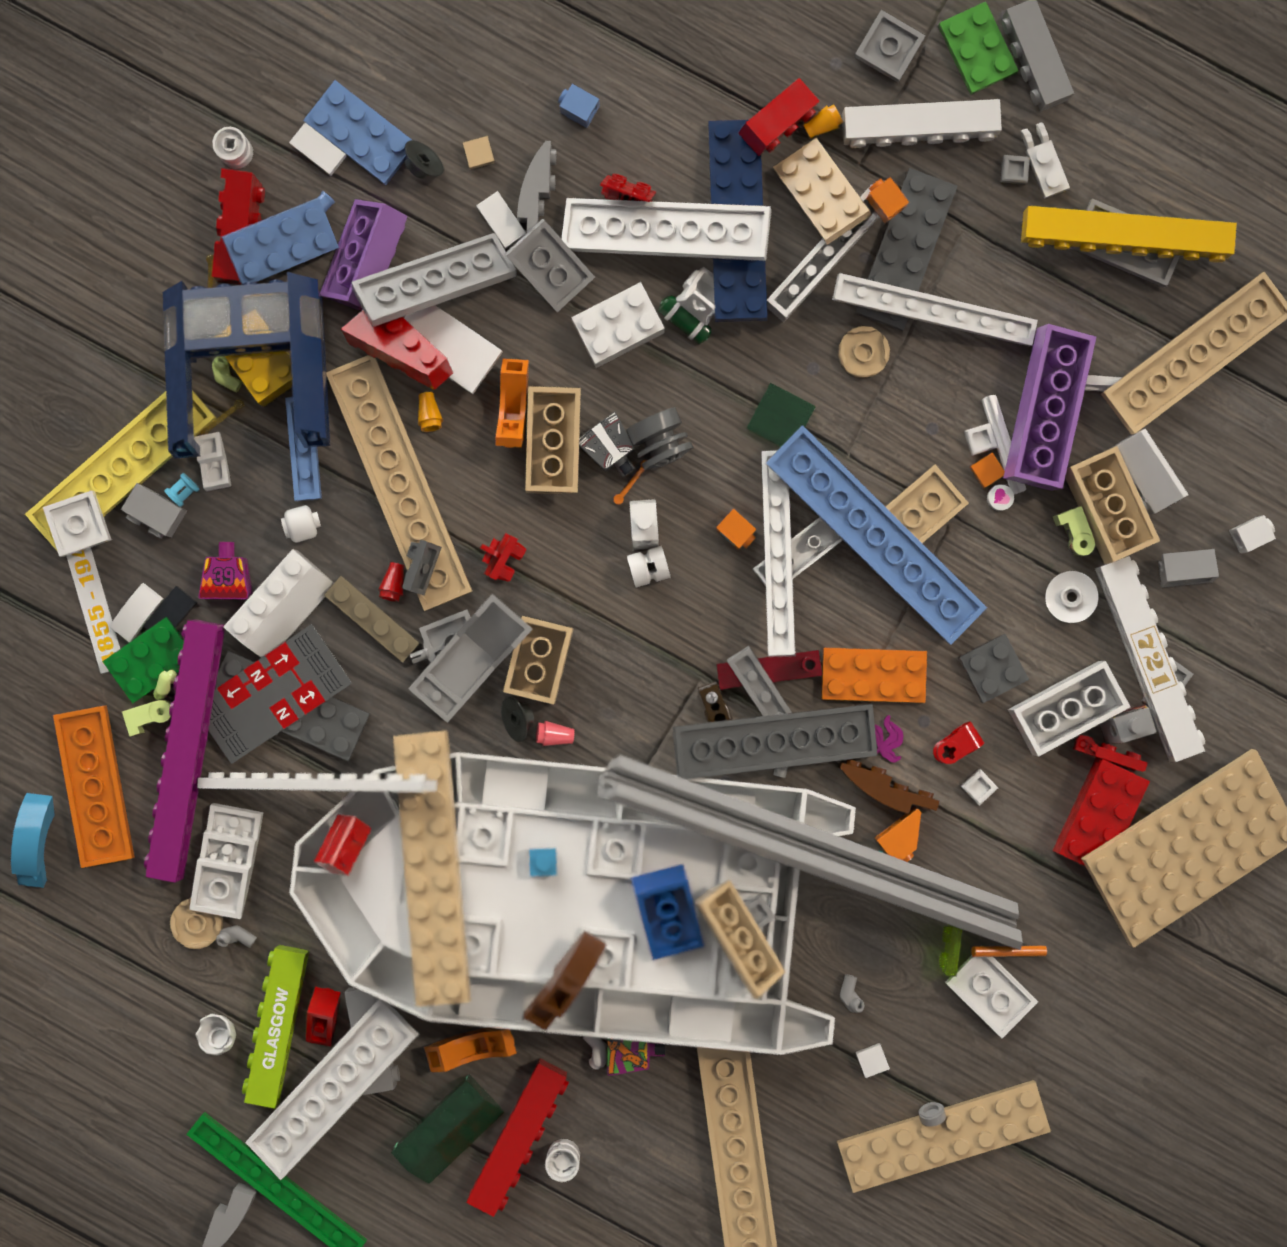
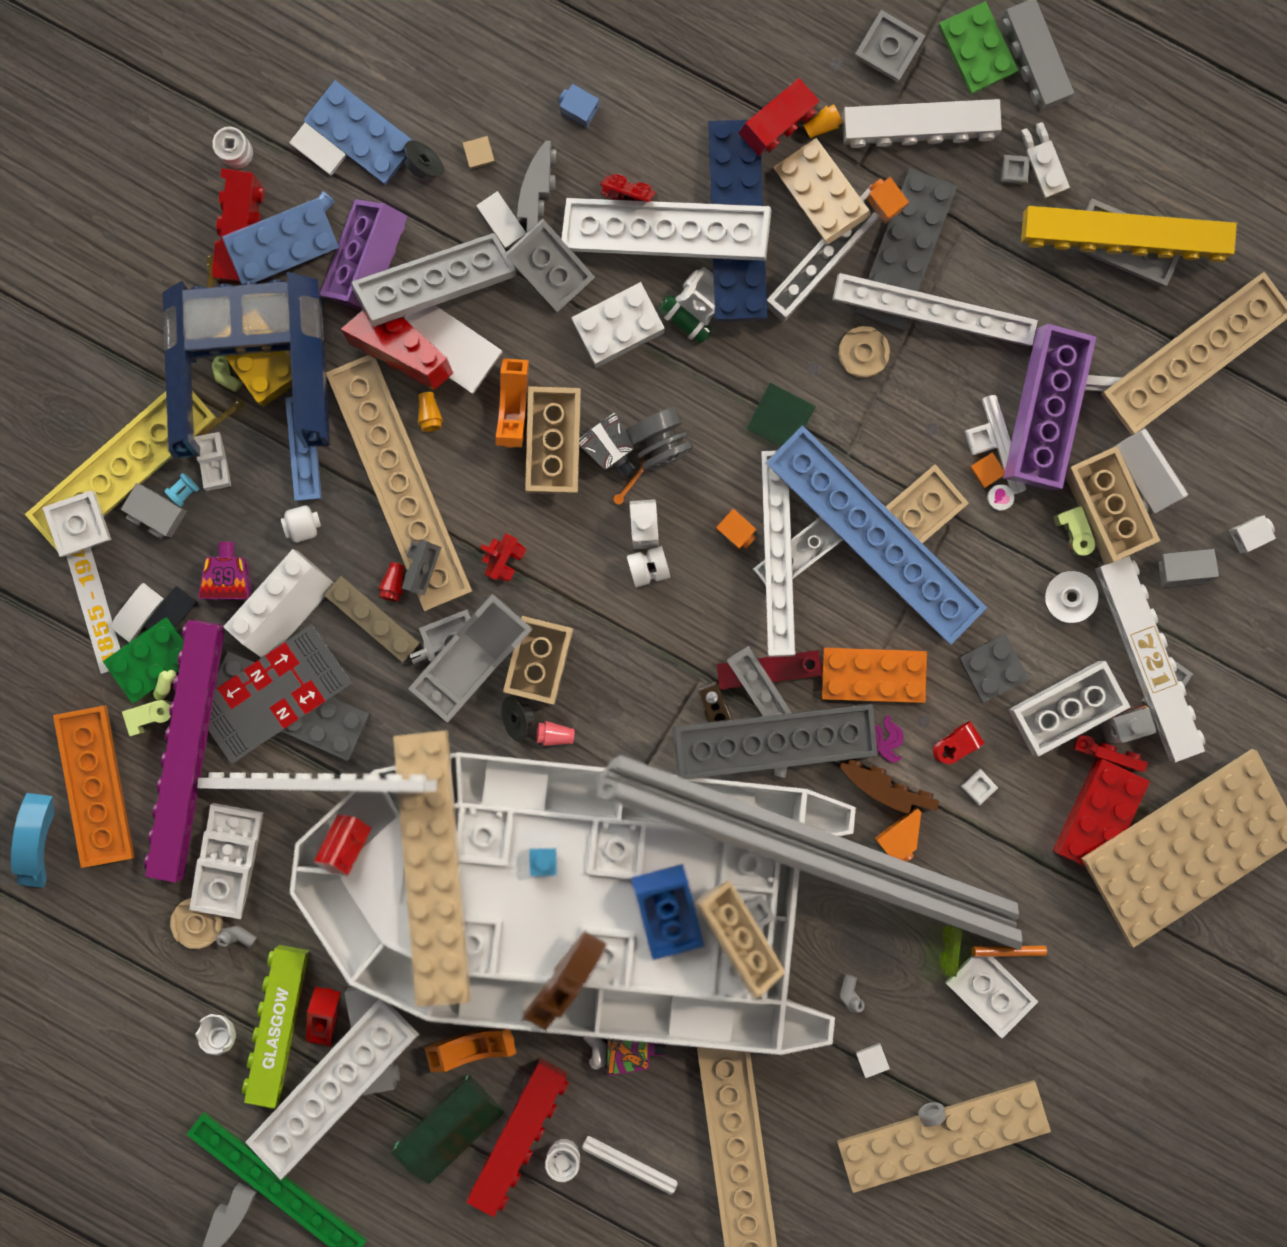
none -> white axle [582,1136,677,1195]

